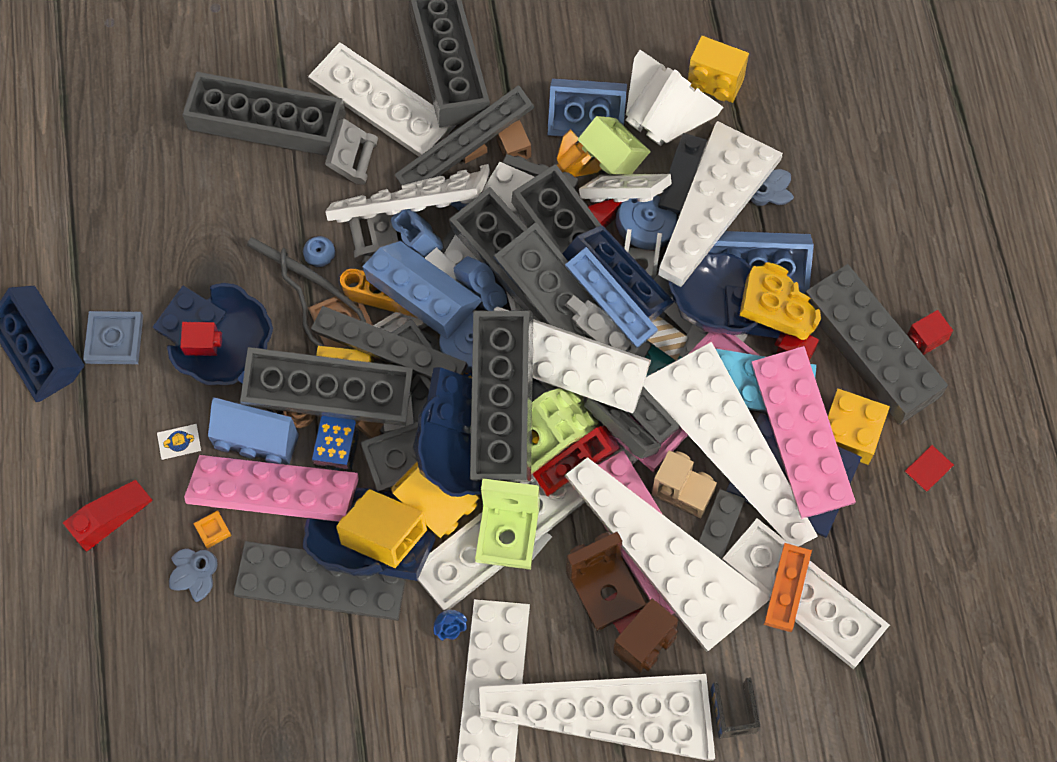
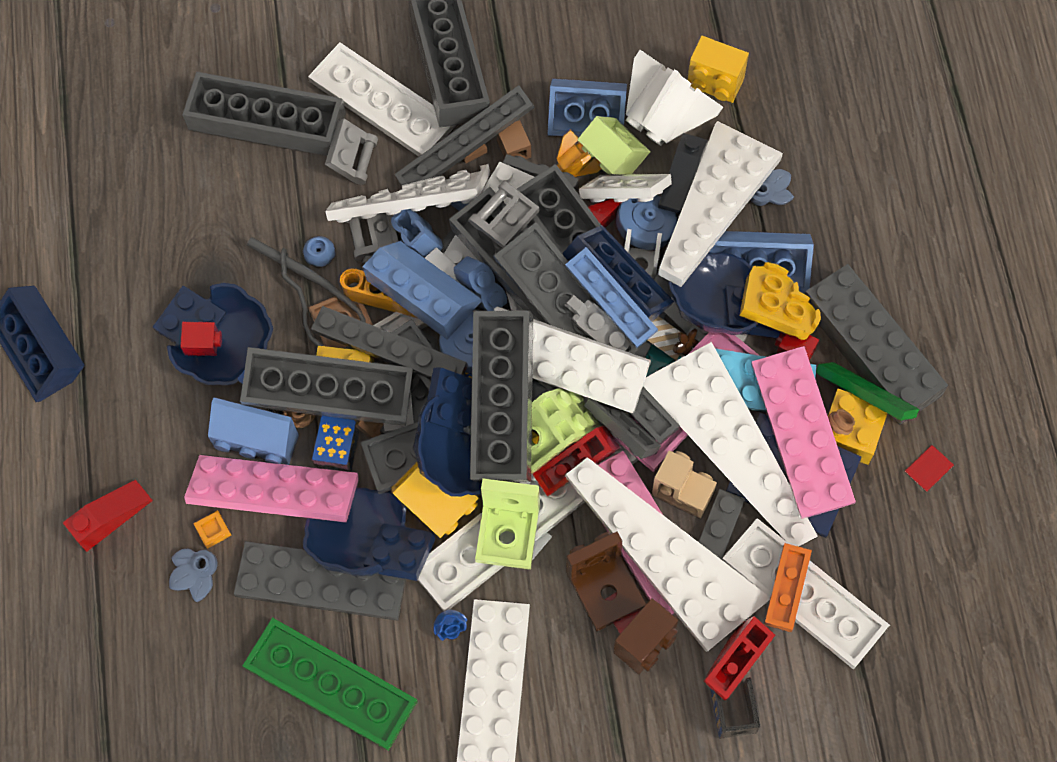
sand blue plate [83,311,143,364] -> none
white sticker [157,424,201,460] -> none
yellow brick [337,489,427,568] -> none
white wing [478,674,715,761] -> none
red brick [907,310,953,355] -> none
none -> green plate [242,617,418,751]
none -> light grey plate [468,181,540,248]
none -> reddish brown plant [673,328,699,356]
none -> red slope [703,616,775,700]
none -> green tile [816,362,919,421]
none -> medium nougat plate [828,409,855,435]

